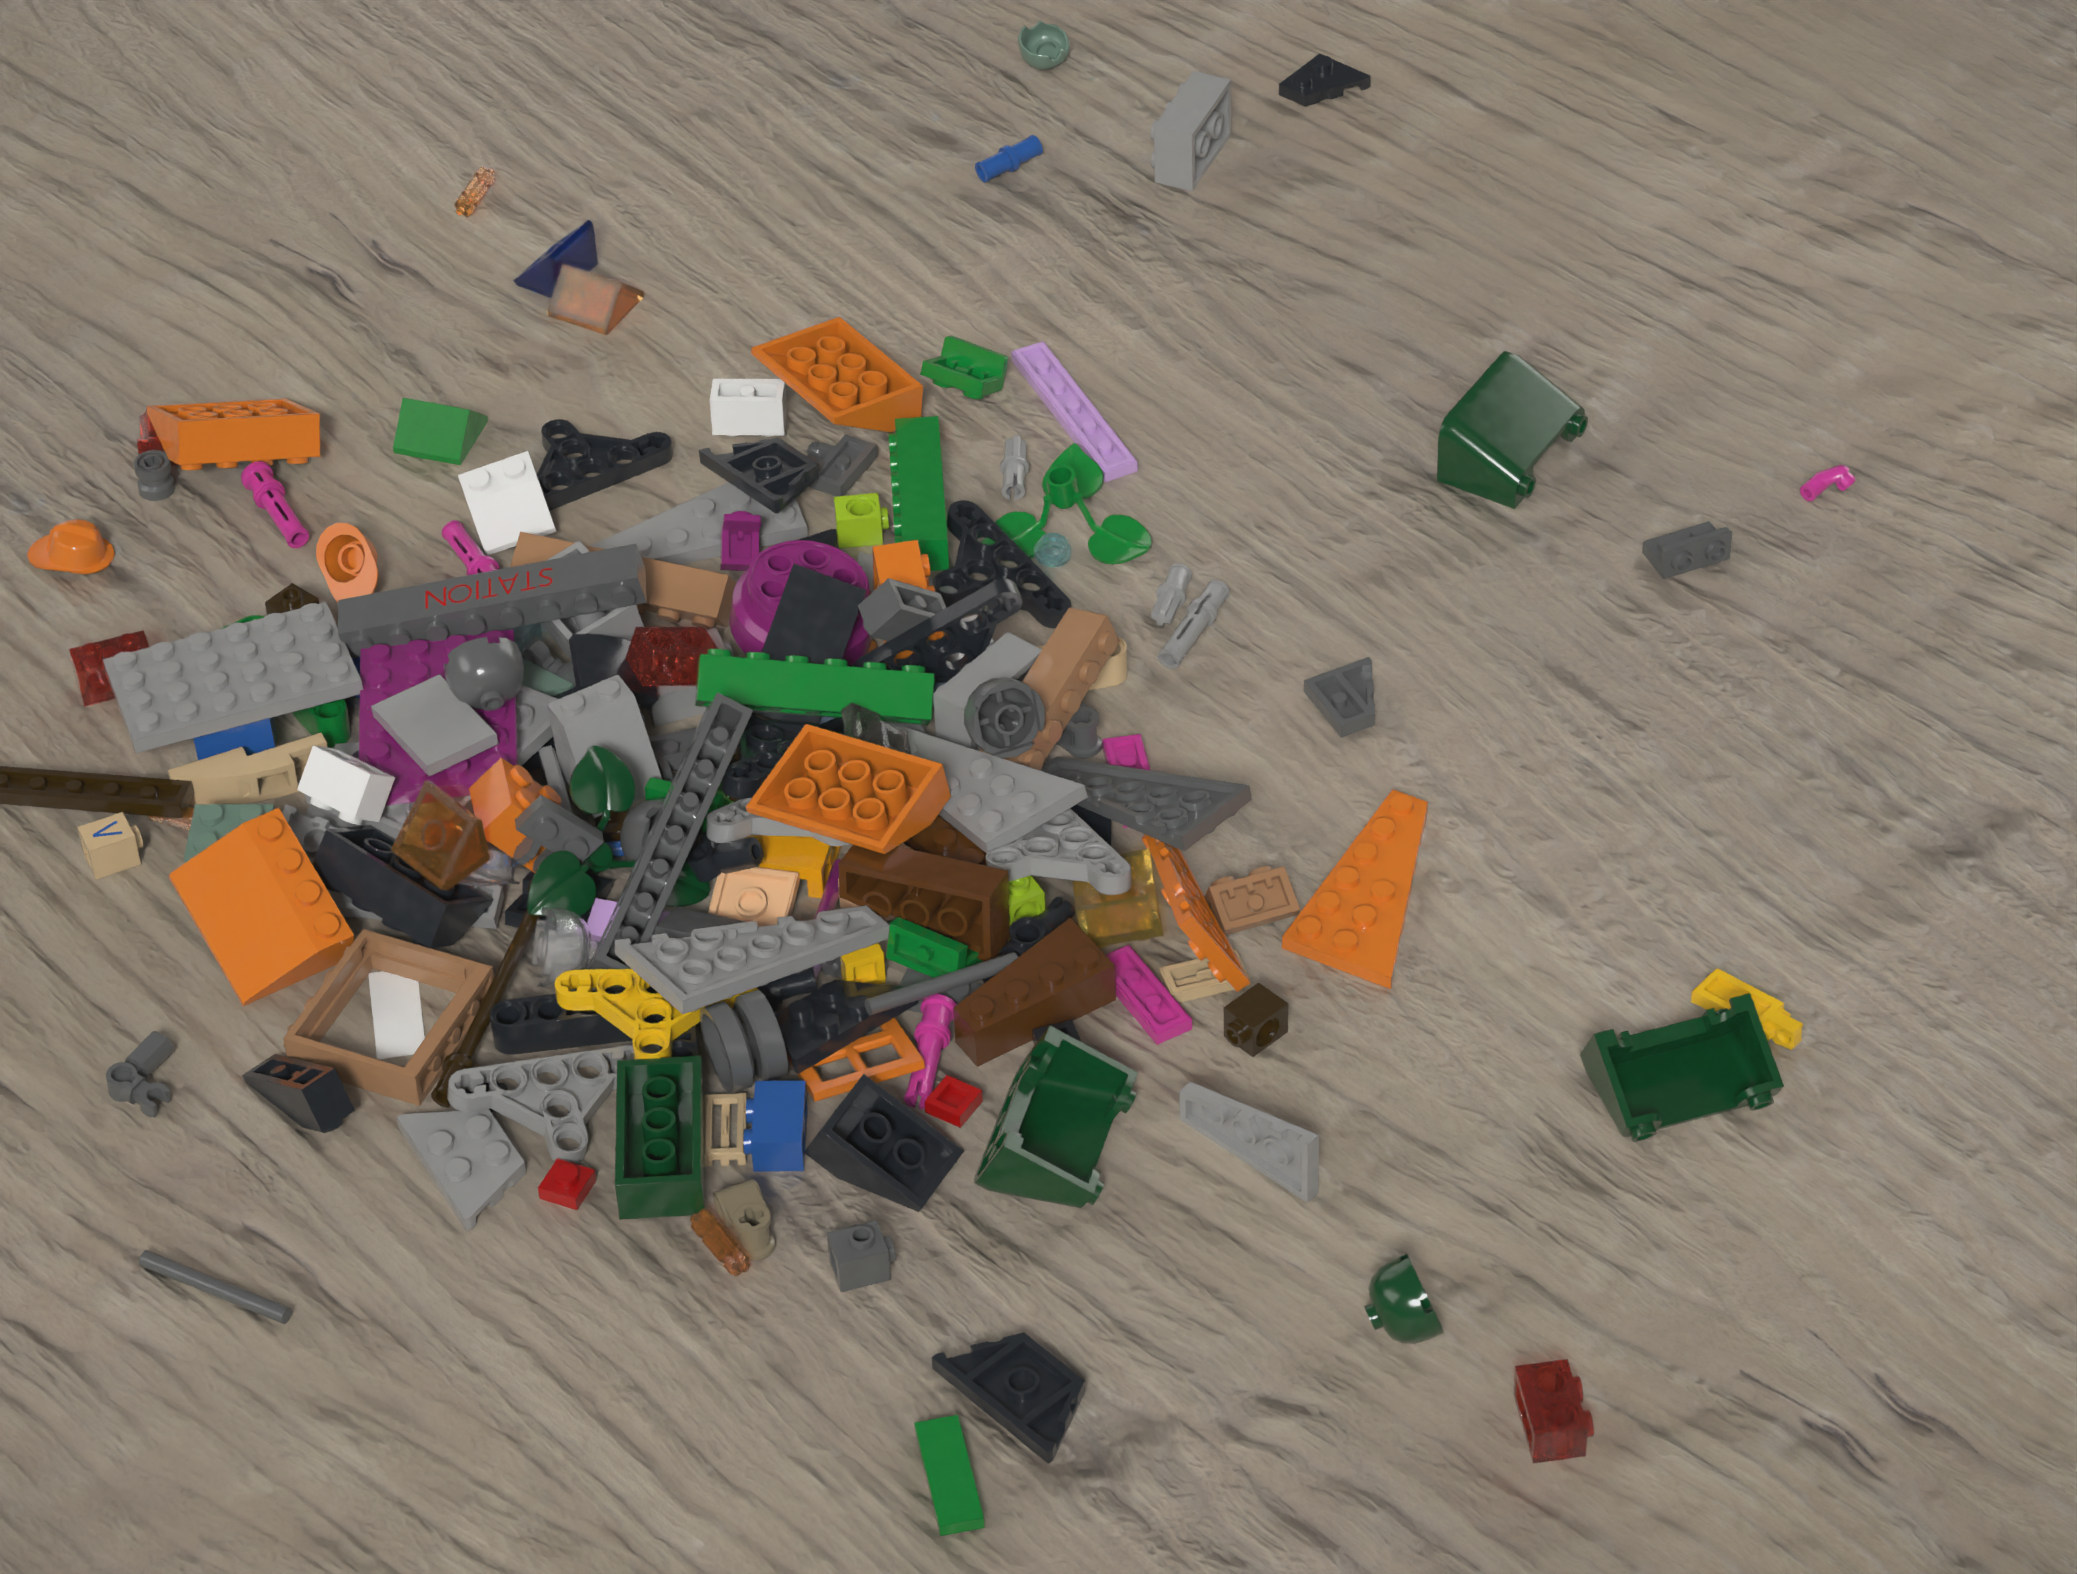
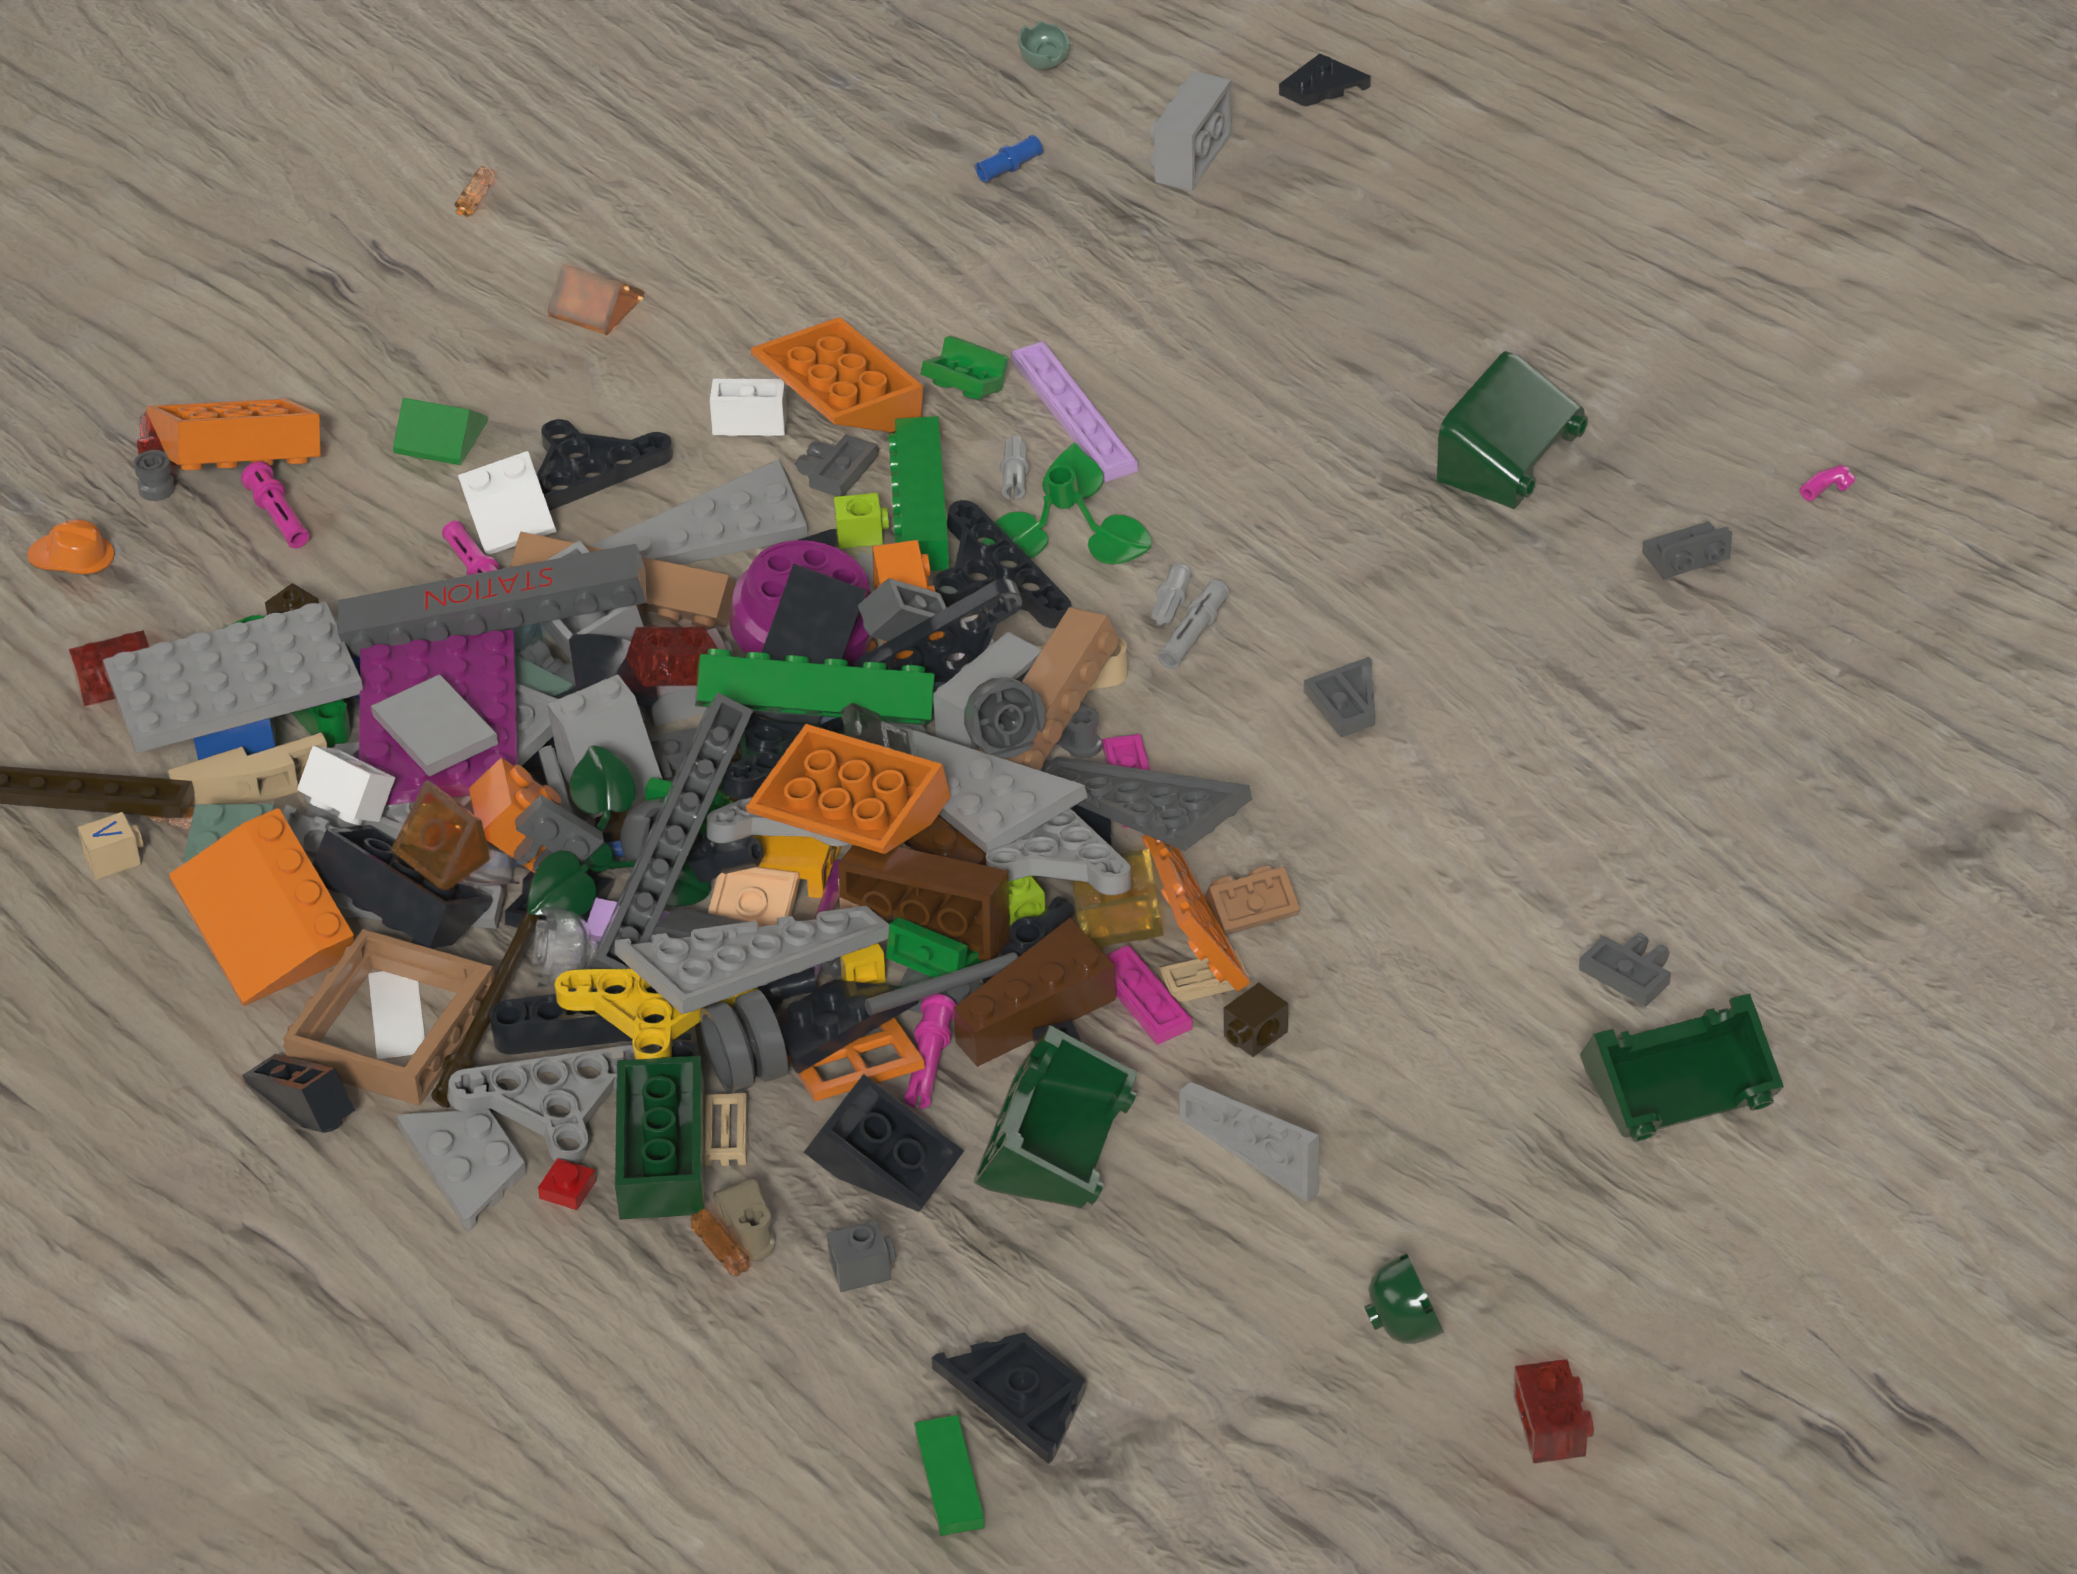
dark grey bar [106,1031,173,1117] -> none
dark grey bar [139,1250,292,1324] -> none
orange piece [316,523,378,602] -> none
dark grey cylinder [443,637,524,711] -> none
clear blue slope [513,220,598,301] -> none
black wing [699,438,819,514] -> none
magenta bracket [720,511,761,571] -> none
blue brick [744,1081,808,1172] -> none
red plate [924,1075,983,1128] -> none
clear light blue plate [1034,533,1071,568] -> none
orange wing [1282,789,1428,989] -> none
yellow hinge [1691,968,1803,1050] -> none
none -> dark grey hinge [1579,933,1671,1007]

